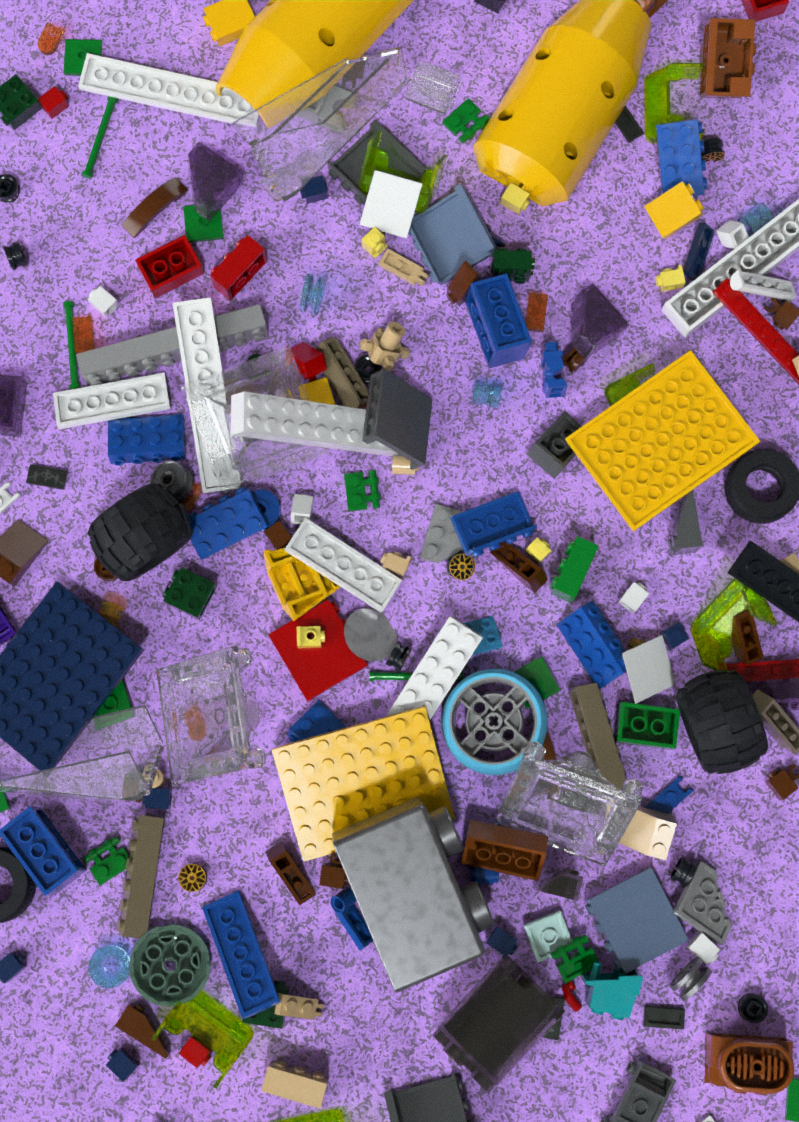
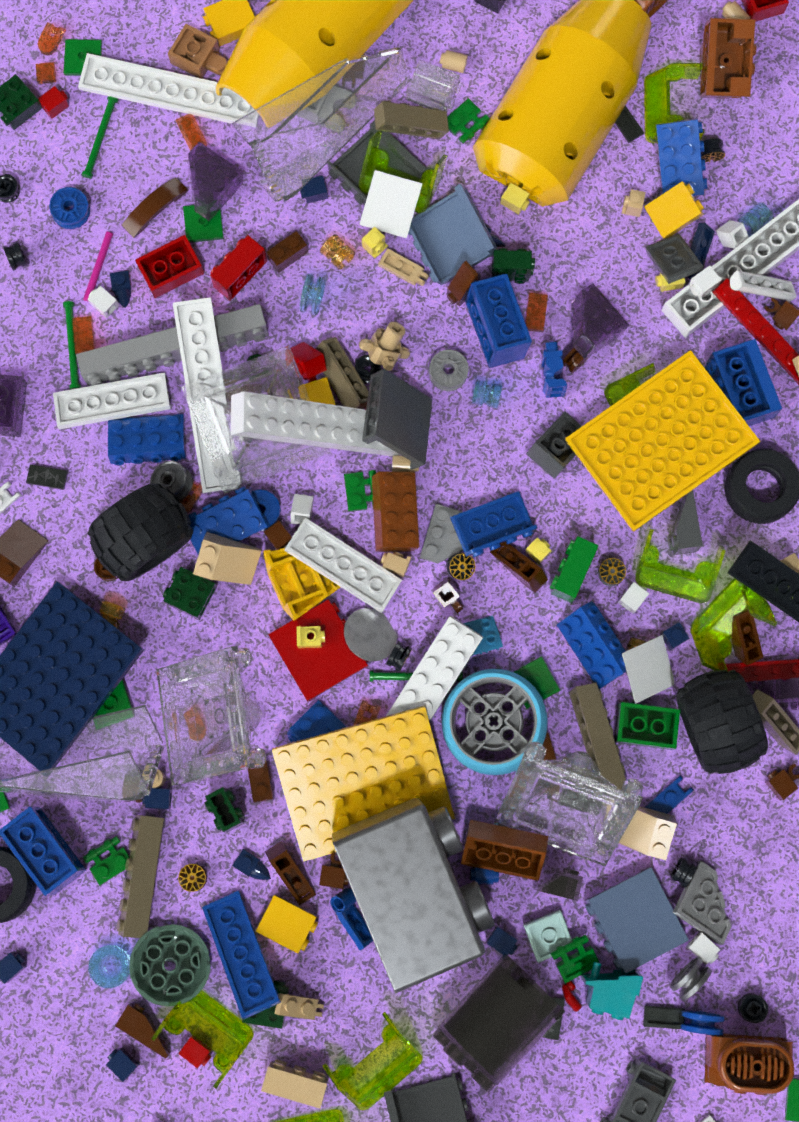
none -> clear orange plate [35,62,56,84]
none -> blue wheel [49,187,90,229]
none -> dark pink bar [83,231,113,302]
none -> dark blue plate [110,270,131,308]
none -> medium nougat brick [168,24,227,79]
none -> clear orange plate [175,114,207,153]
none -> tan slope [193,532,262,585]
none -> dark green brick [204,787,245,833]
none -> dark blue plate [232,849,271,880]
none -> reddish brown brick [247,760,274,803]
none -> yellow brick [255,895,319,954]
none -> reddish brown brick [266,231,308,273]
none -> clear yellow wheel [320,234,355,270]
none -> clear neon green windscreen [322,1012,423,1111]
none -> clear orange plate [354,700,381,725]
none -> dark orange brick [372,471,419,552]
none -> dark tan brick [374,101,449,139]
none -> light grey wheel [429,349,469,392]
none -> brick [433,576,464,613]
none -> tan brick [440,50,468,73]
none -> wheel [598,558,626,587]
none -> tan brick [621,189,646,217]
none -> clear neon green windscreen [635,525,726,604]
none -> dark grey tile [645,234,703,284]
none -> blue wheel [680,1010,725,1036]
none -> white brick [689,265,722,299]
none -> blue brick [705,339,782,426]
none -> tan brick [722,1,750,19]

